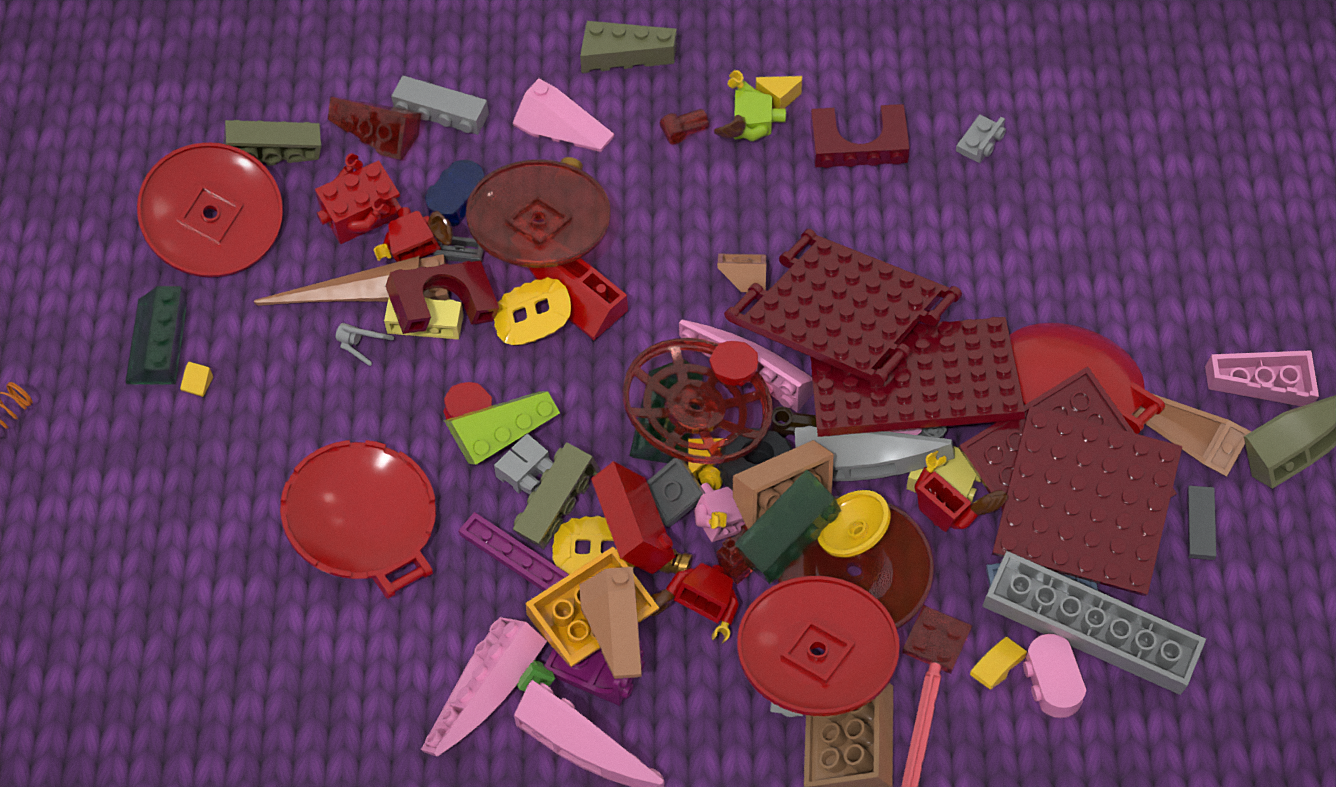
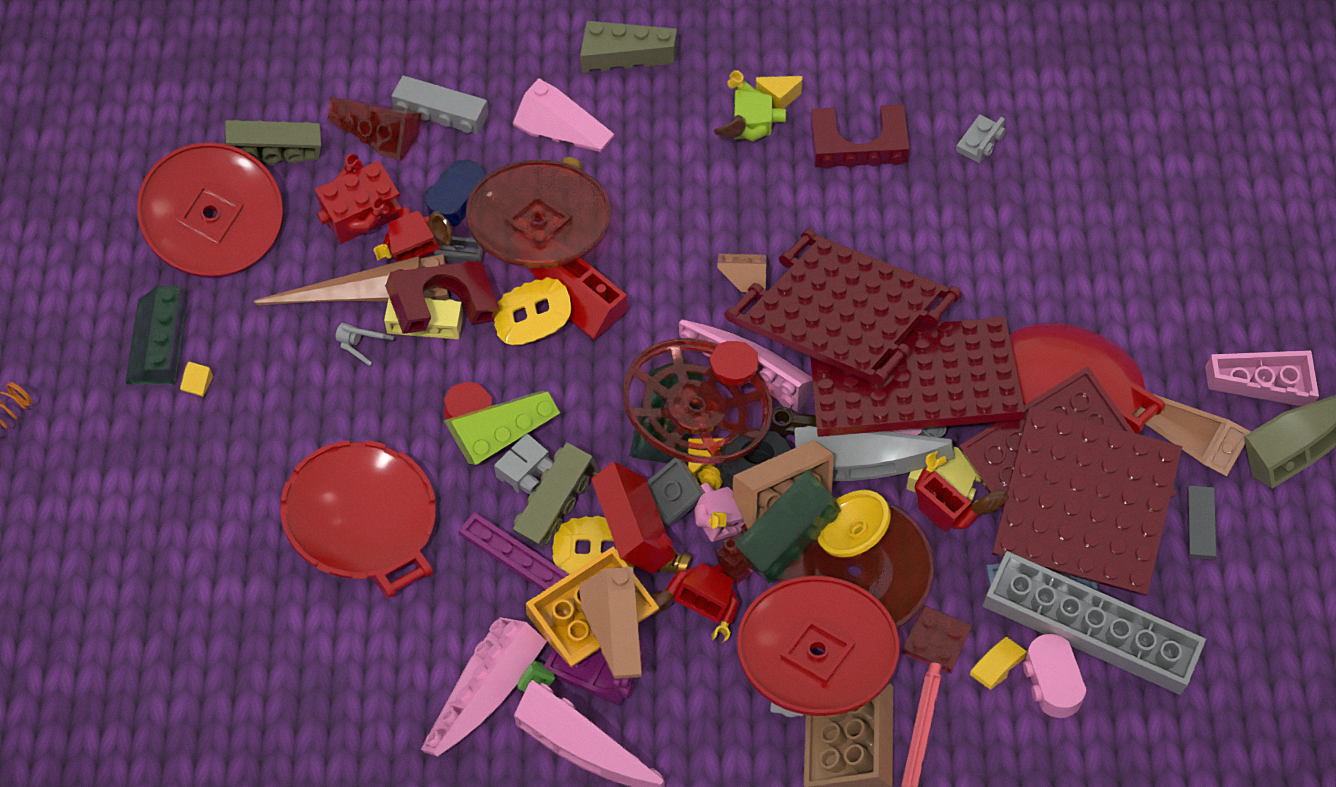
clear red piece [659,109,709,145] -> none

